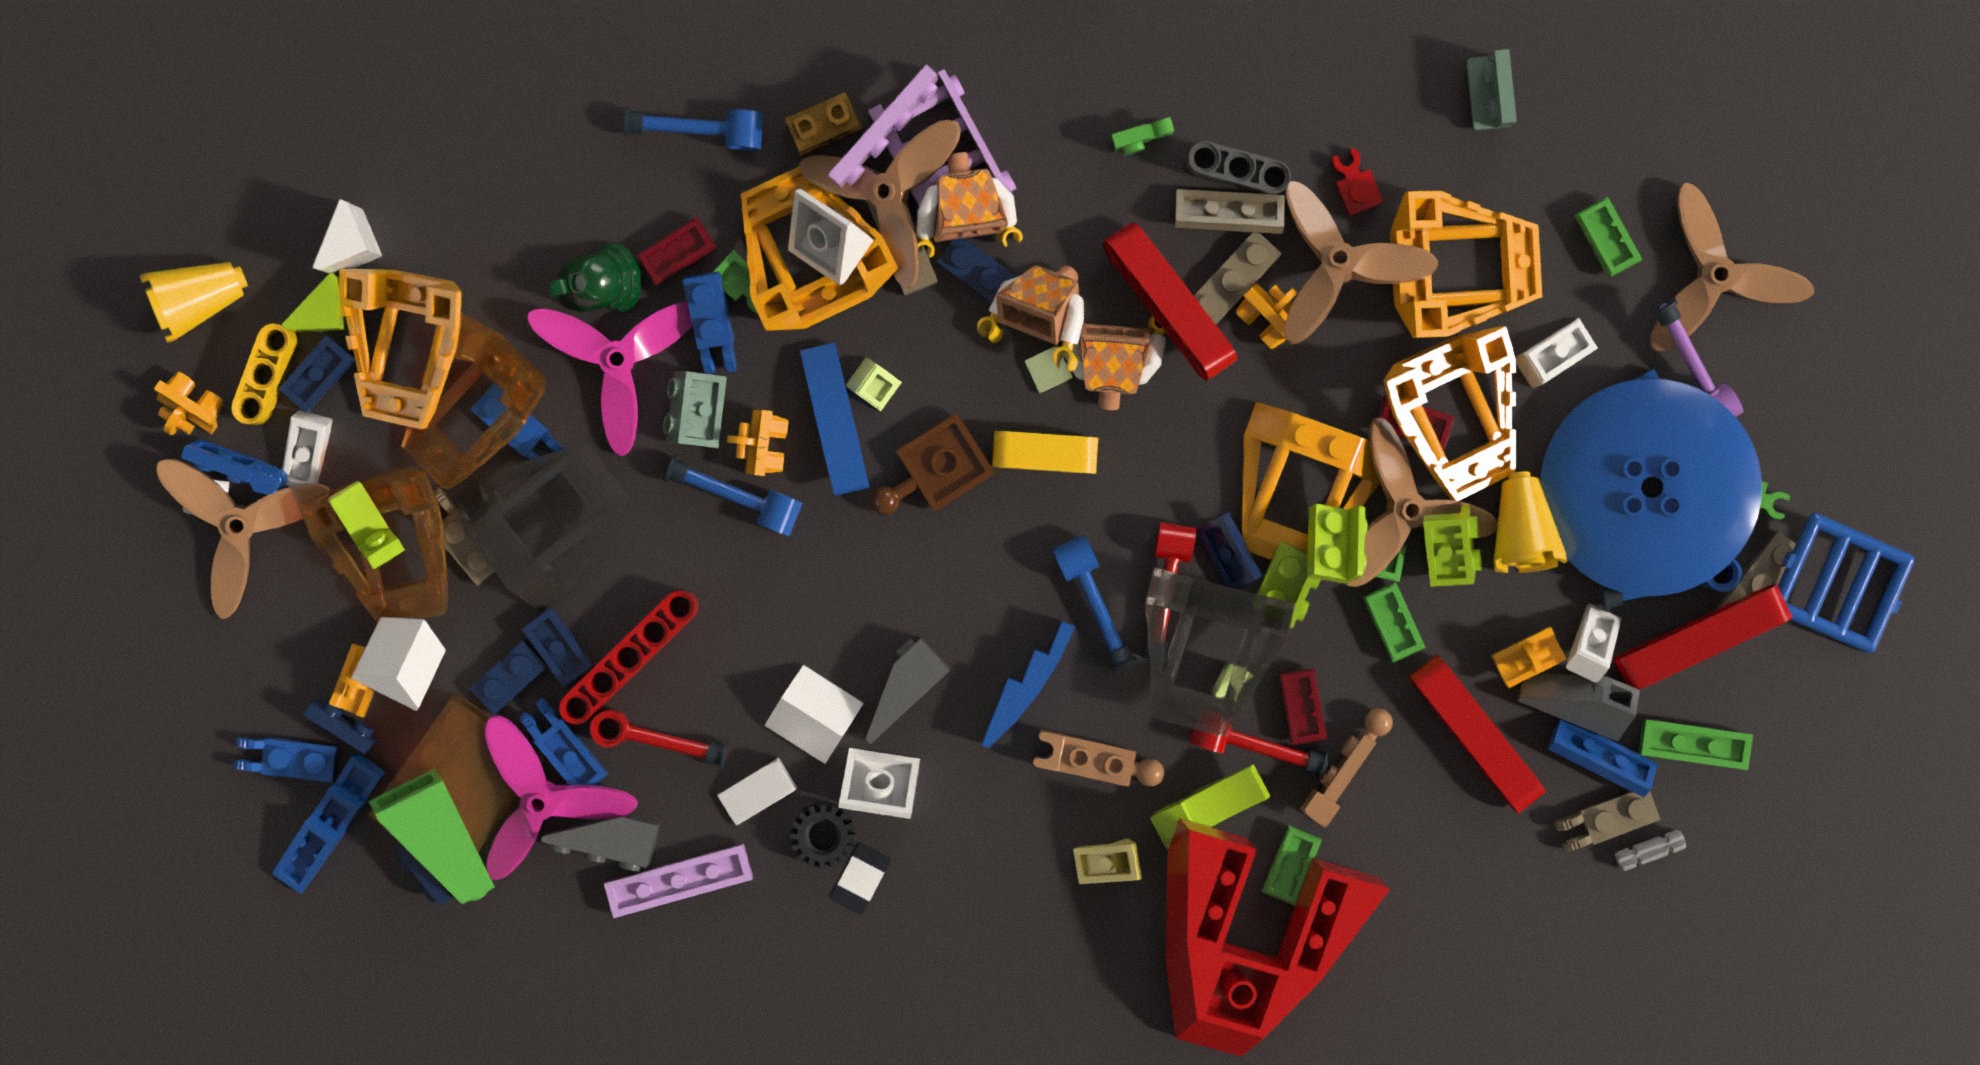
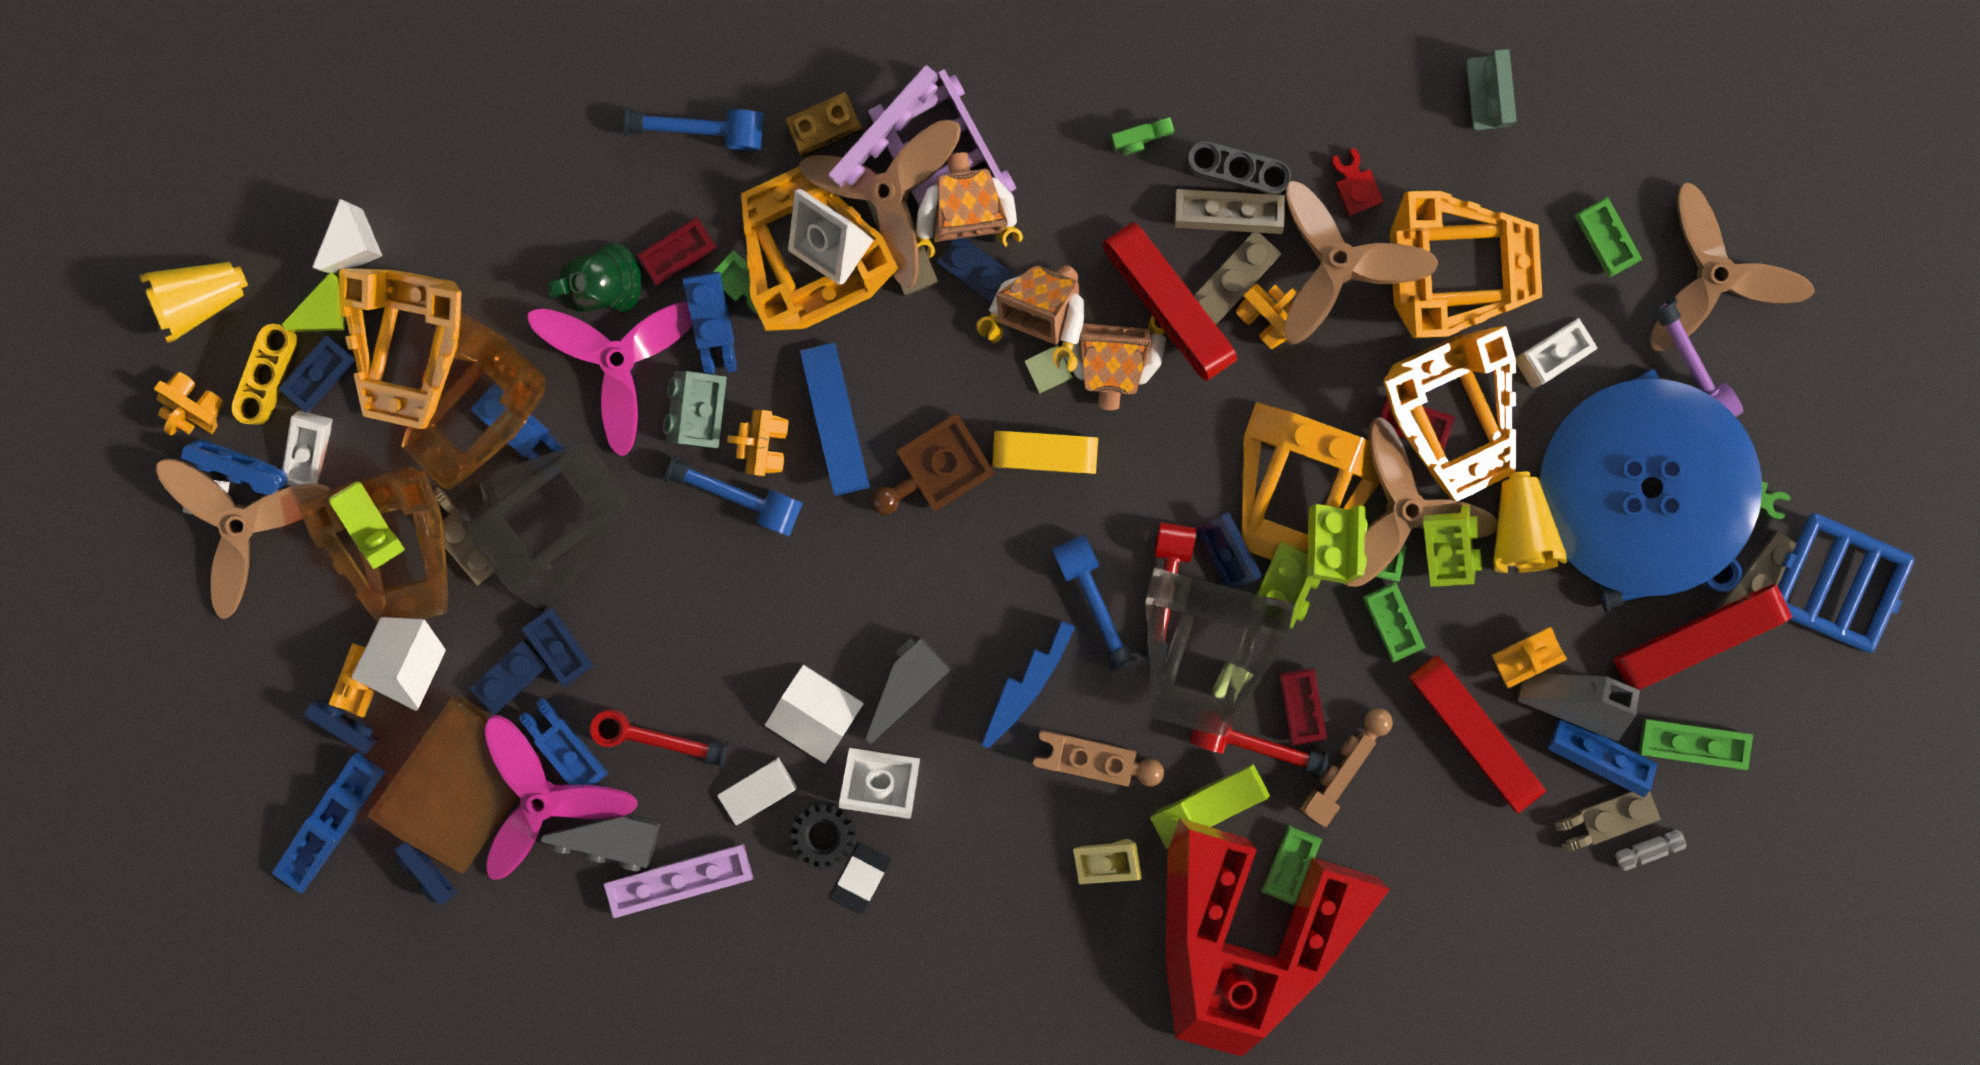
blue hinge [233,737,339,782] -> none
bright green slope [368,768,495,904] -> none
red beam [559,590,699,725] -> none
yellowish green slope [846,358,902,411] -> none
white slope [1566,603,1621,682] -> none

